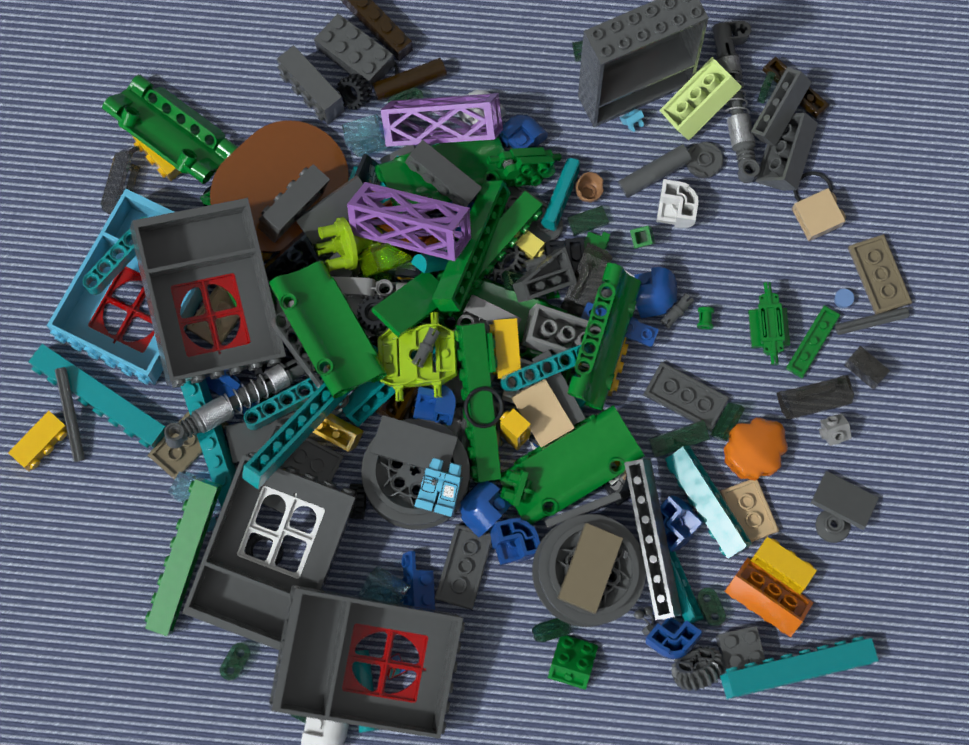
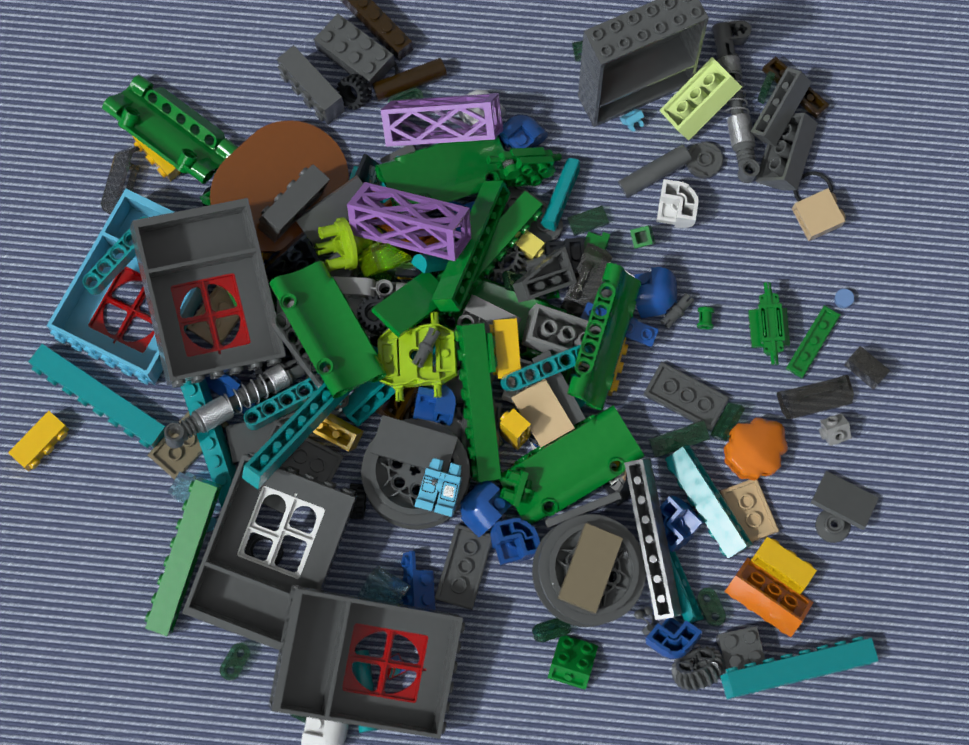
dark grey axle [55,367,85,462] -> none
clear light blue brick [342,114,392,157] -> none
dark grey brick [405,139,482,207] -> none
black tyre [464,387,504,428] -> none
medium nougat hair [575,172,604,203] -> none
dark grey axle [835,307,910,335] -> none
dark tan tile [848,234,912,314] -> none

